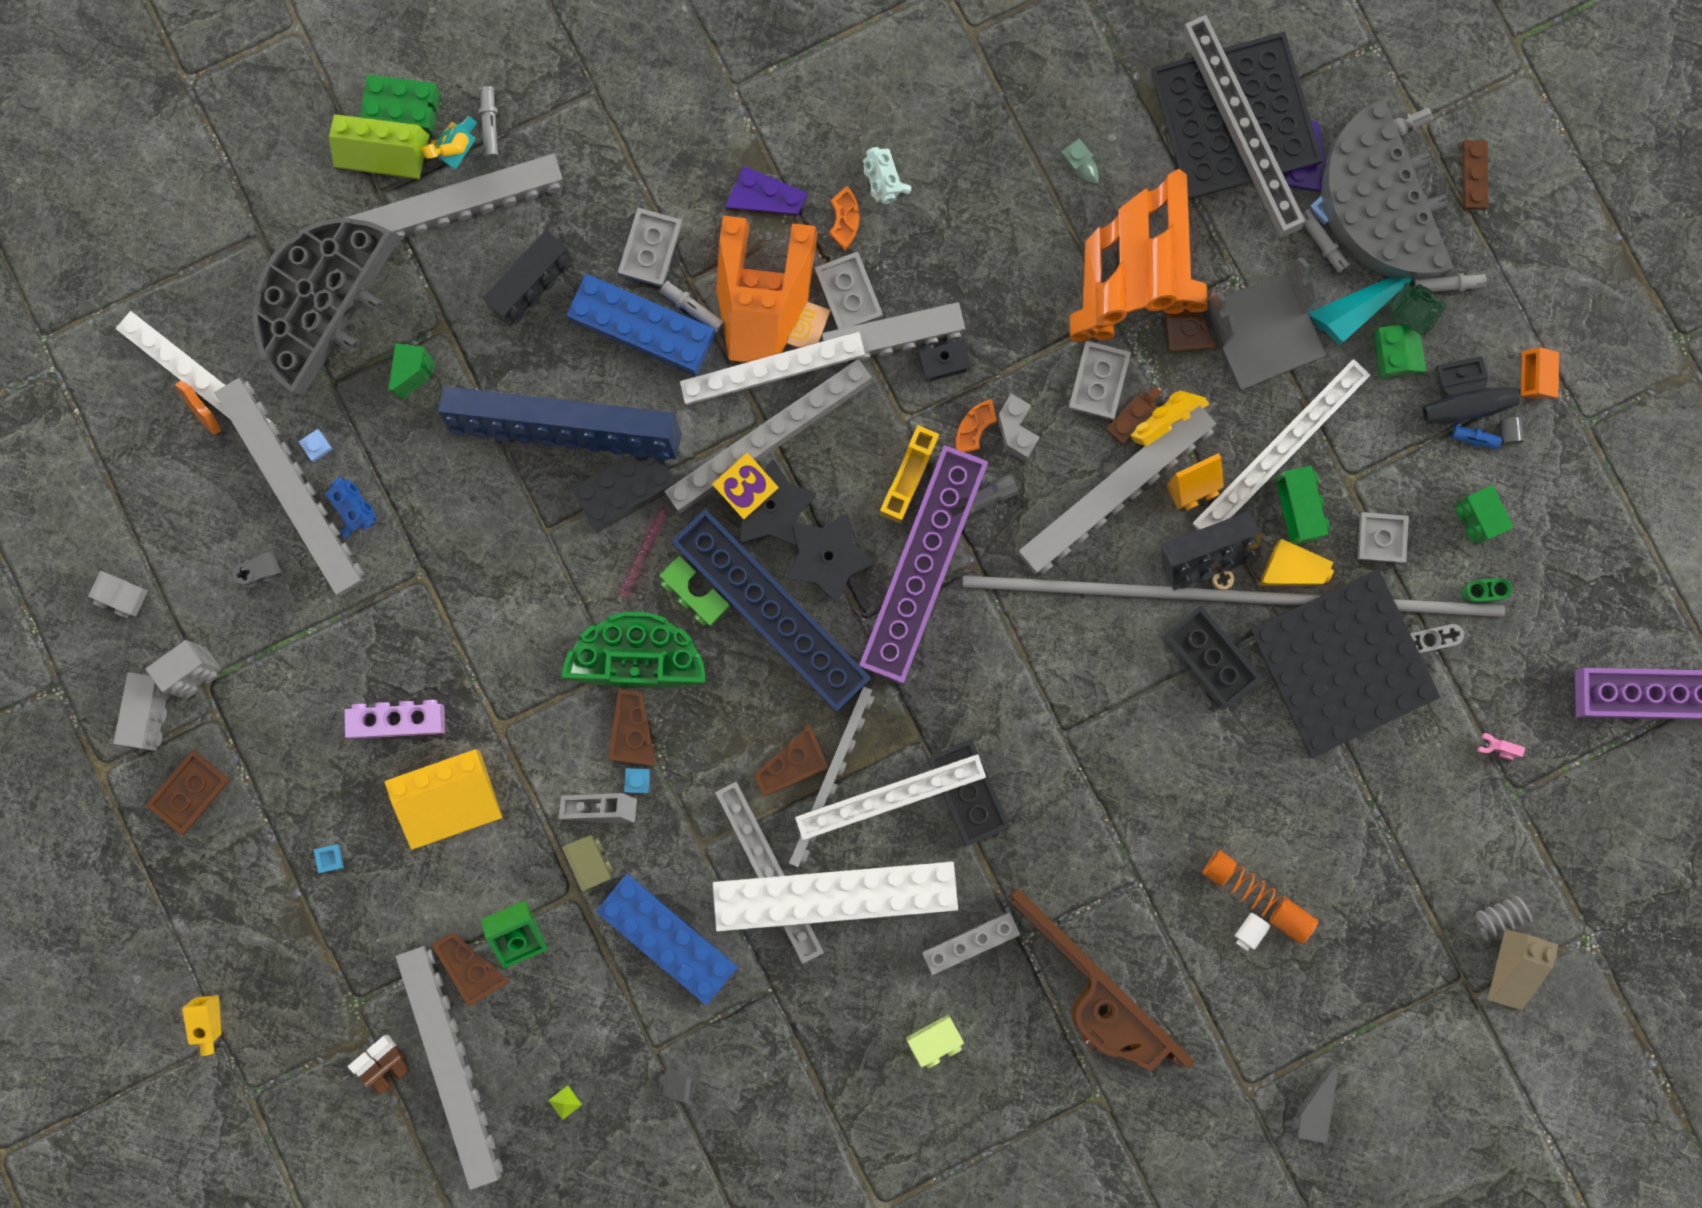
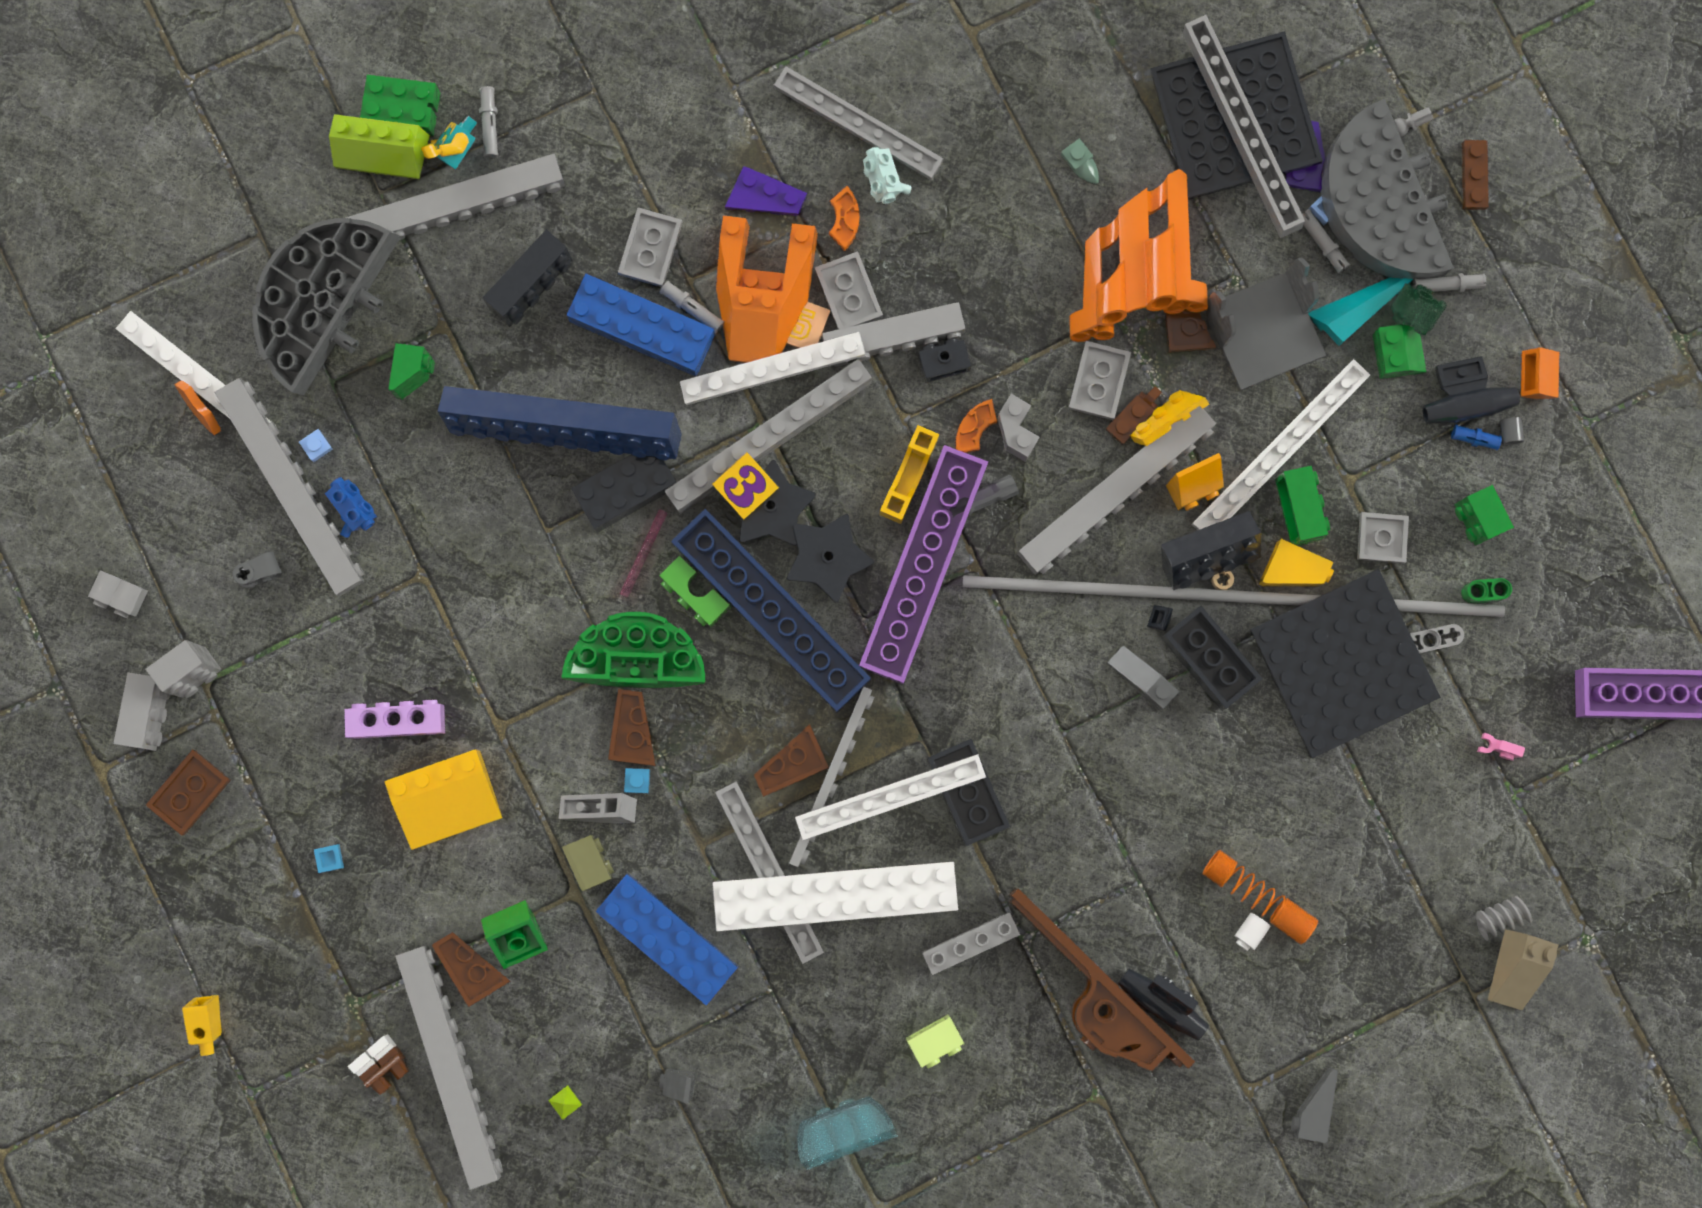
none -> light grey plate [774,66,943,180]
none -> clear light blue windscreen [797,1096,898,1170]
none -> slope [1107,646,1179,711]
none -> black plate [1118,968,1209,1041]
none -> black slope [1147,605,1173,631]

